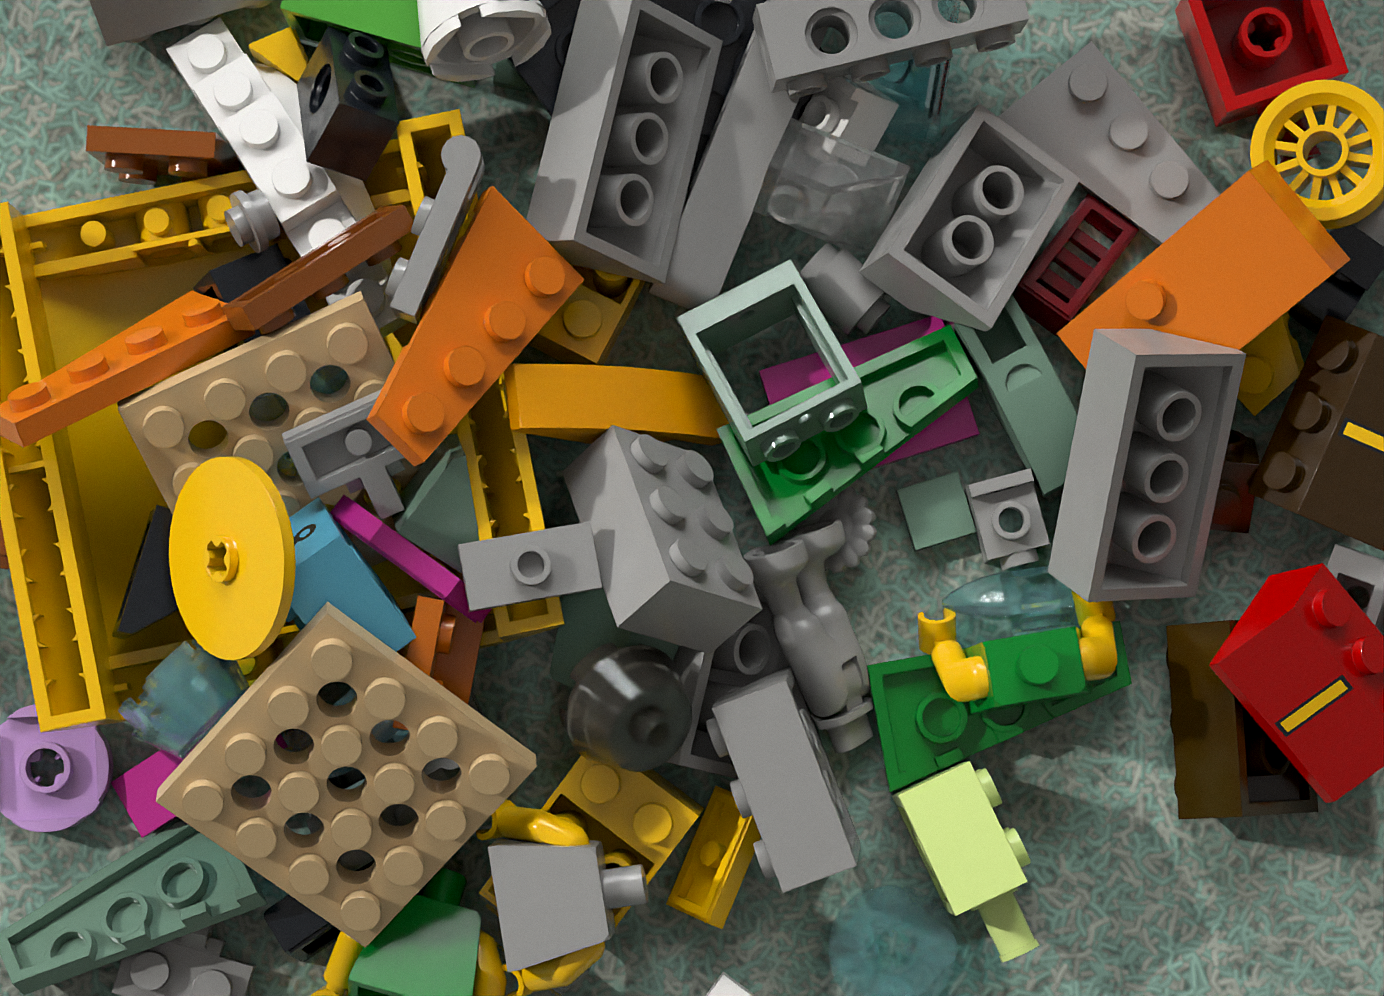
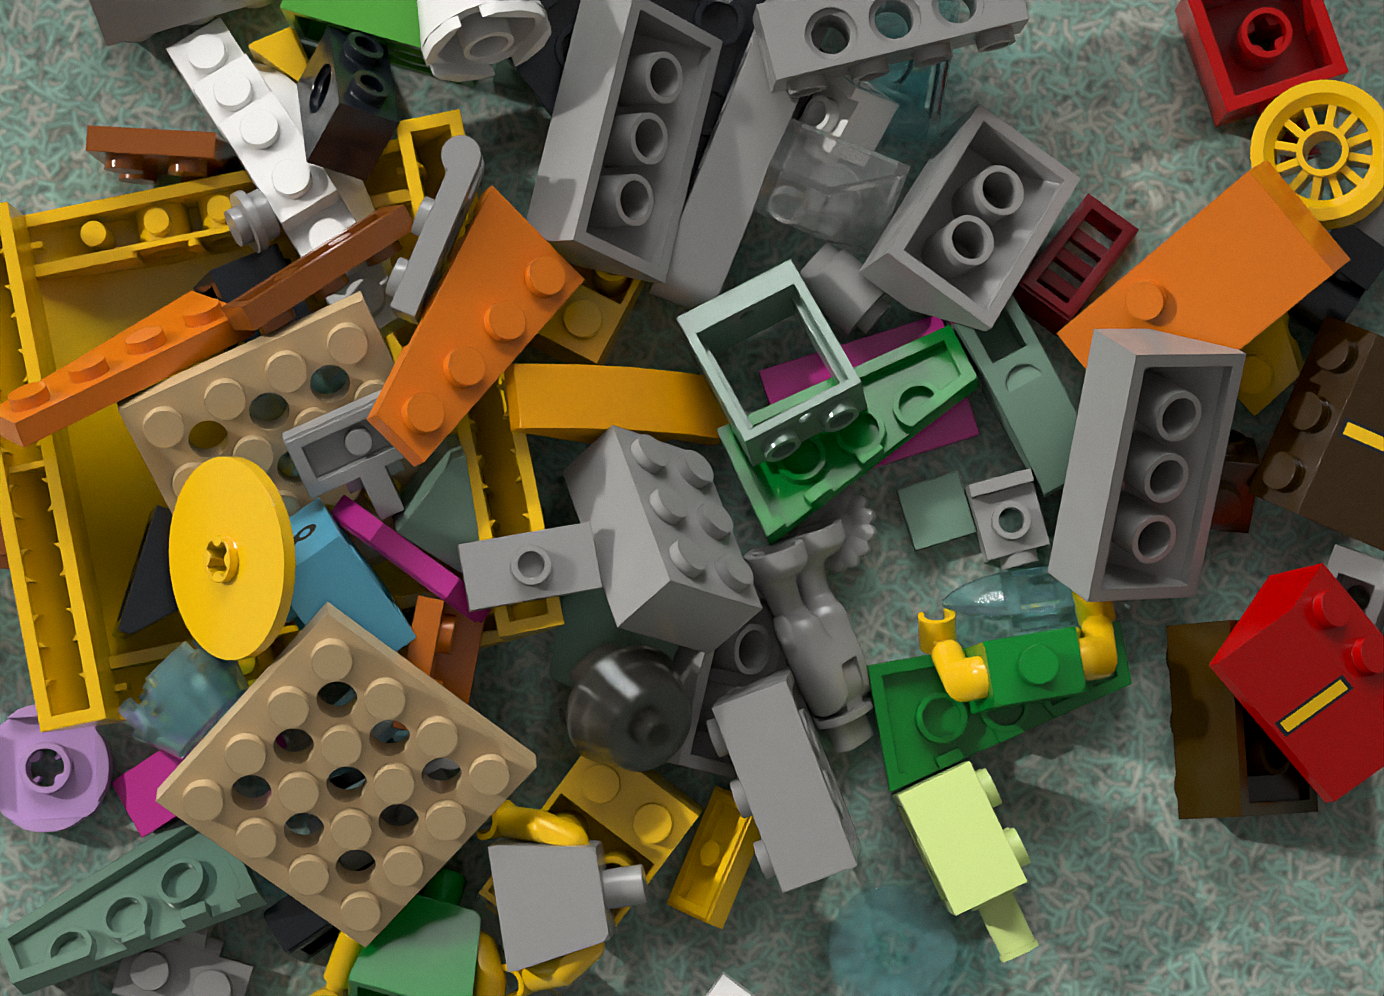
light grey wing [998,41,1220,246] -> none

